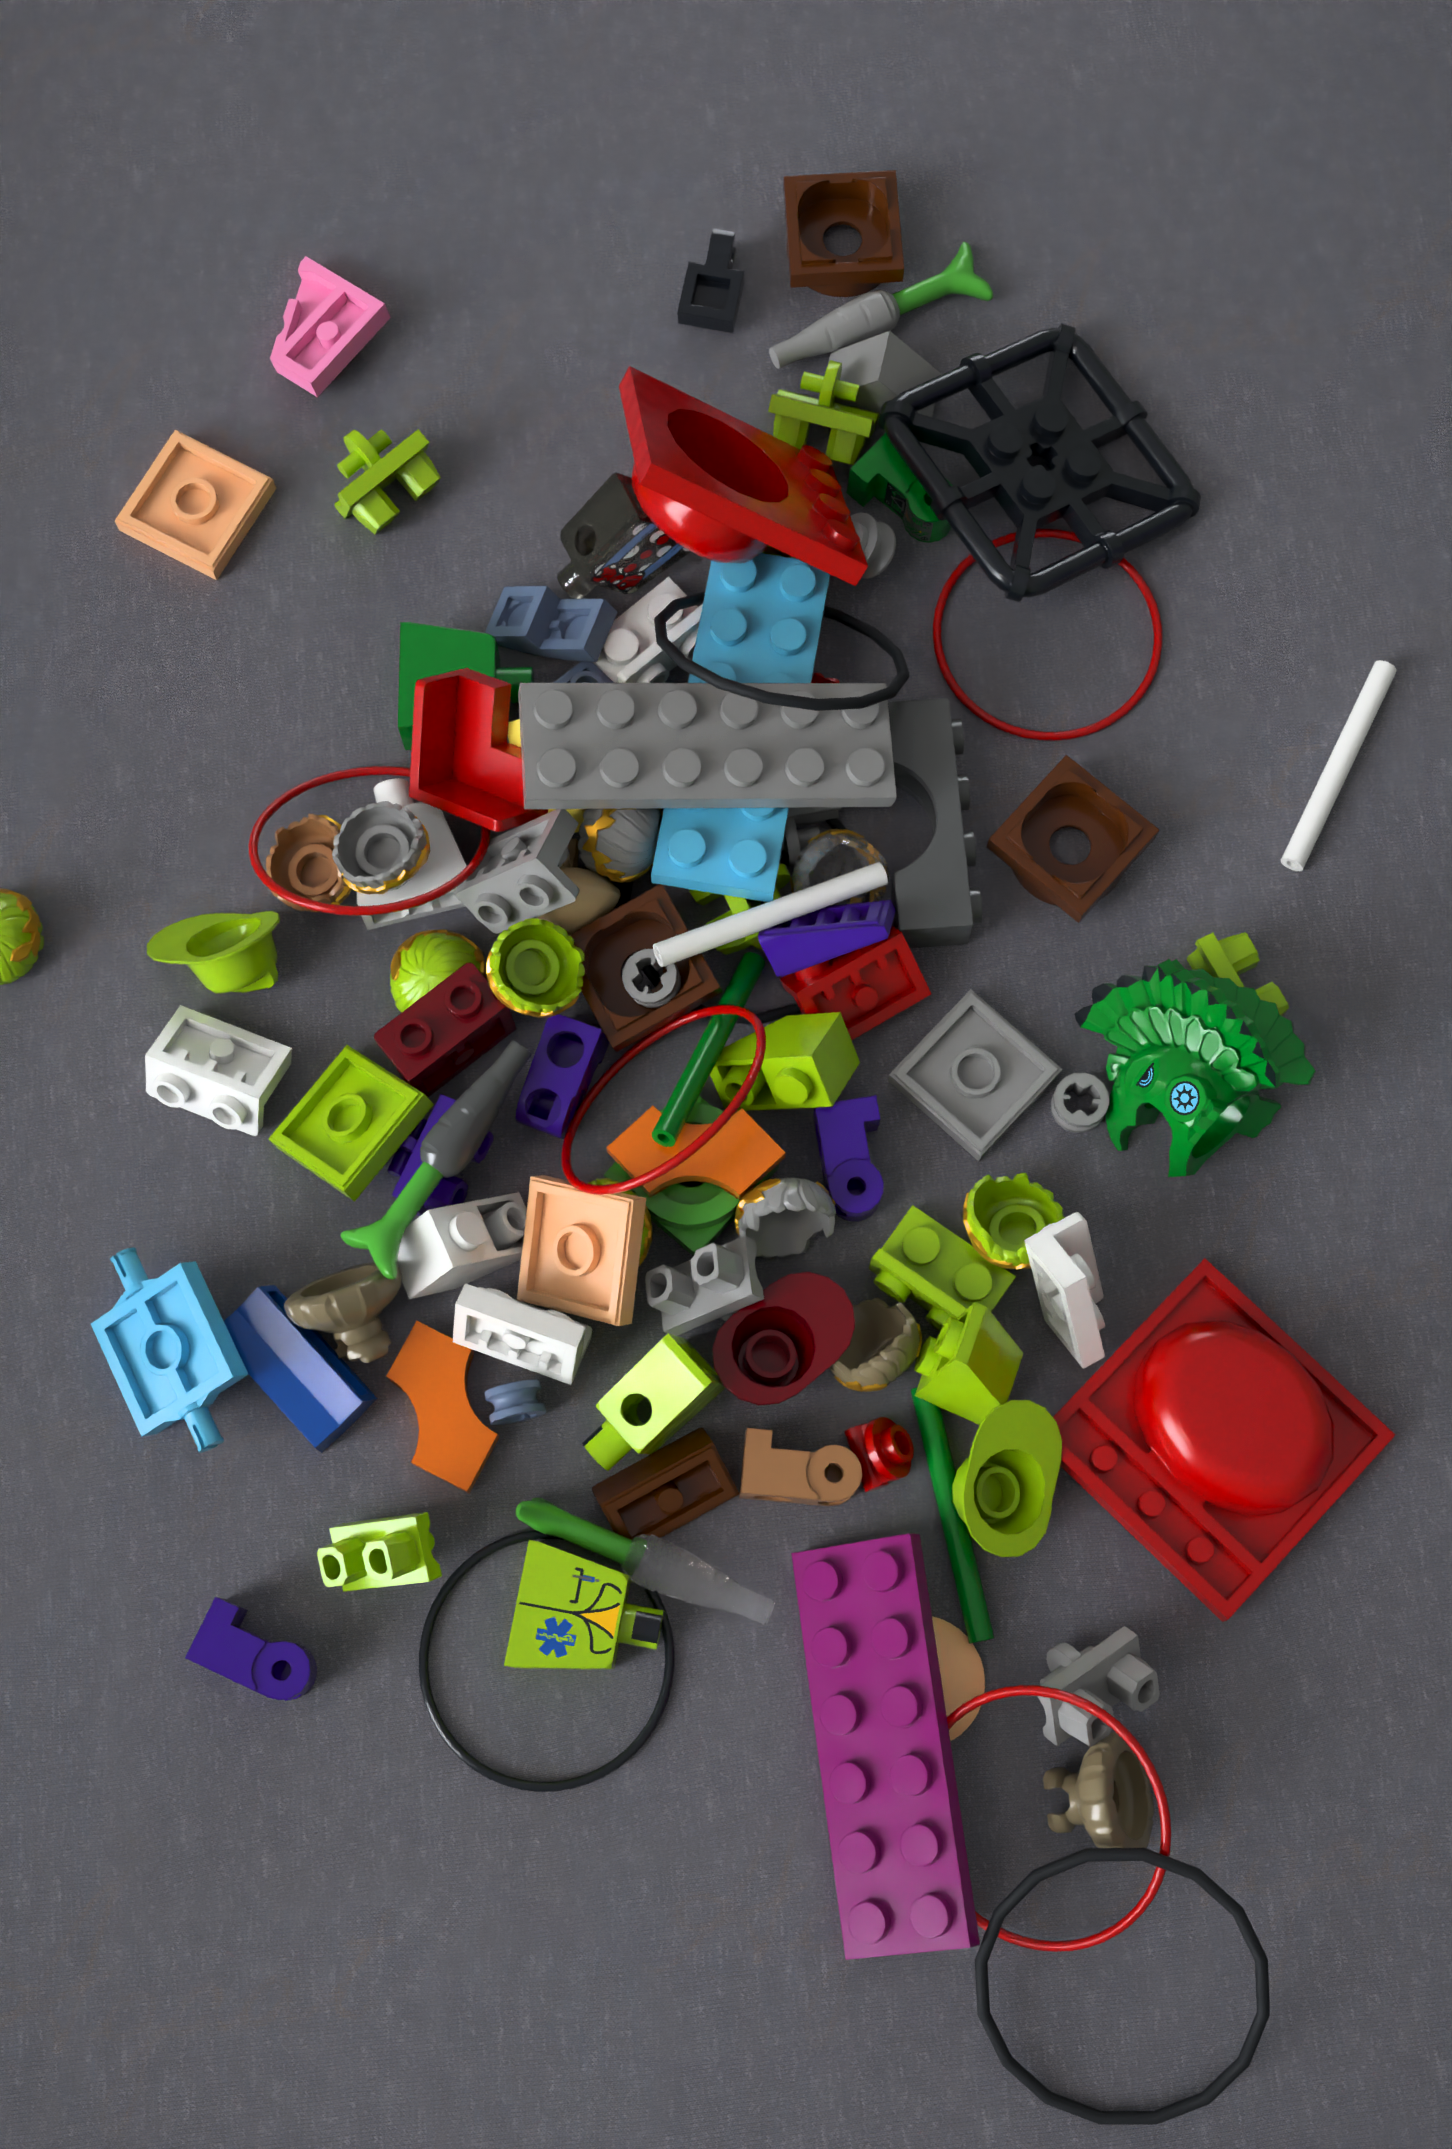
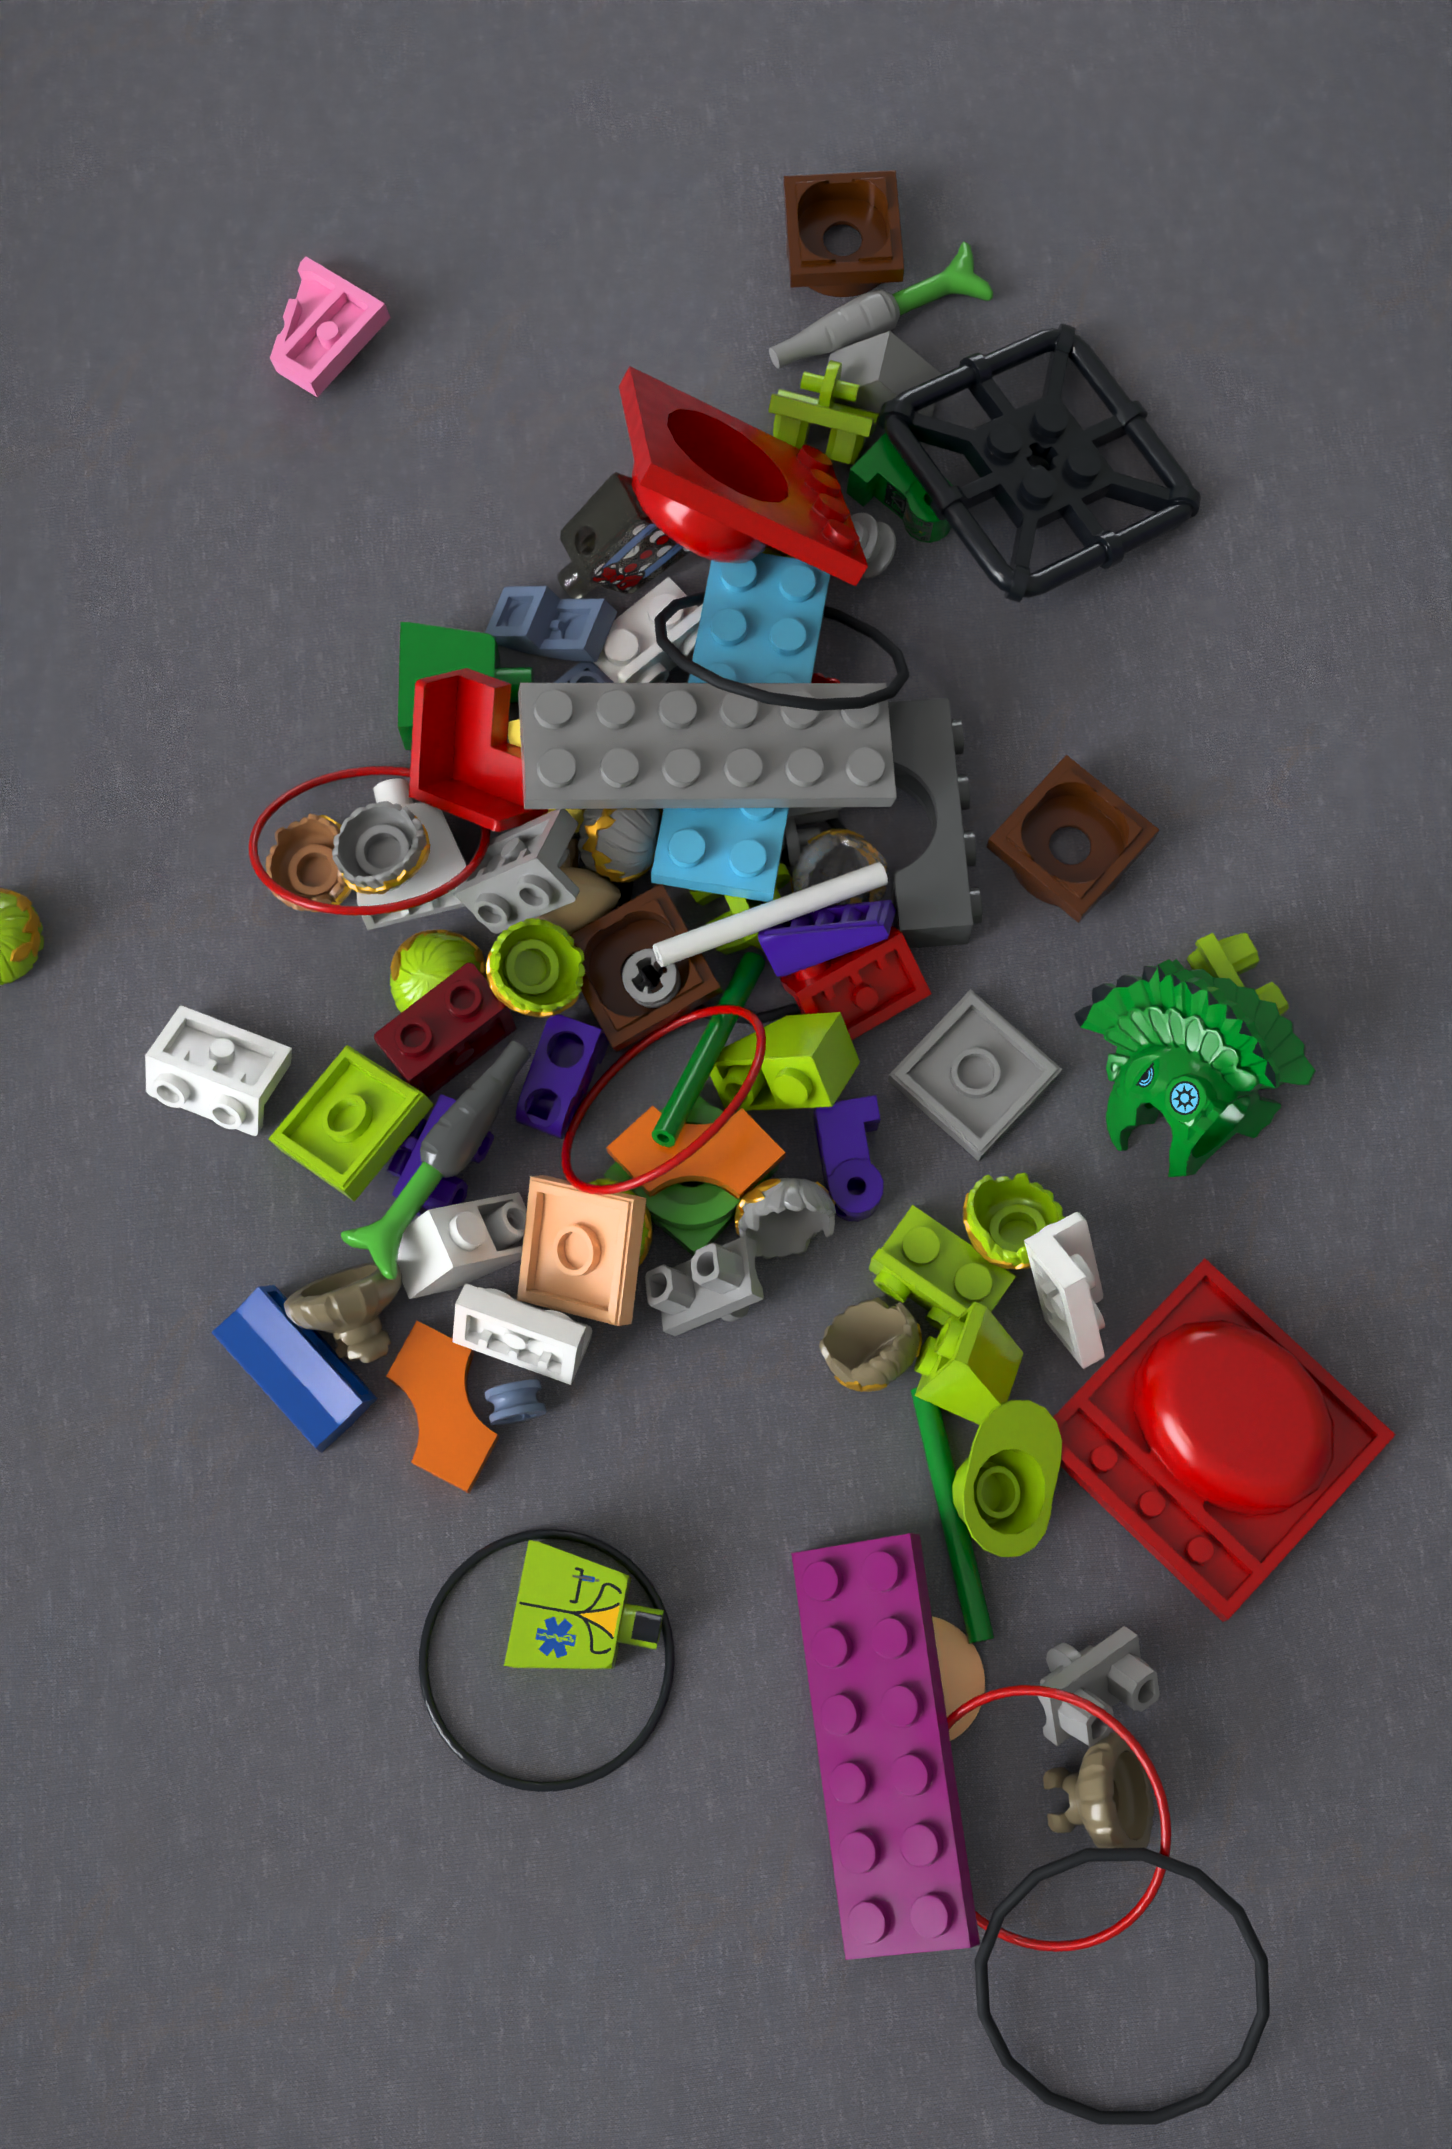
medium azure plate [91,1247,249,1453] -> none
light nougat tile [115,430,277,580] -> none
lime piece [147,911,280,993] -> none
dark purple leg [185,1597,317,1701] -> none
lime hips [317,1512,442,1592] -> none
lime hips [334,429,441,535] -> none
clear piece [516,1498,775,1625] -> none
torso [582,1333,725,1471] -> none
reddish brown slope [592,1428,739,1546] -> none
black plate [677,228,744,333] -> none
dark red piece [712,1272,855,1405] -> none
medium nougat leg [739,1428,862,1506] -> none
red plate [844,1417,914,1492] -> none
red piece [933,529,1162,741] -> none
light grey bush [1050,1072,1109,1133] -> none
white piece [1281,660,1397,871] -> none

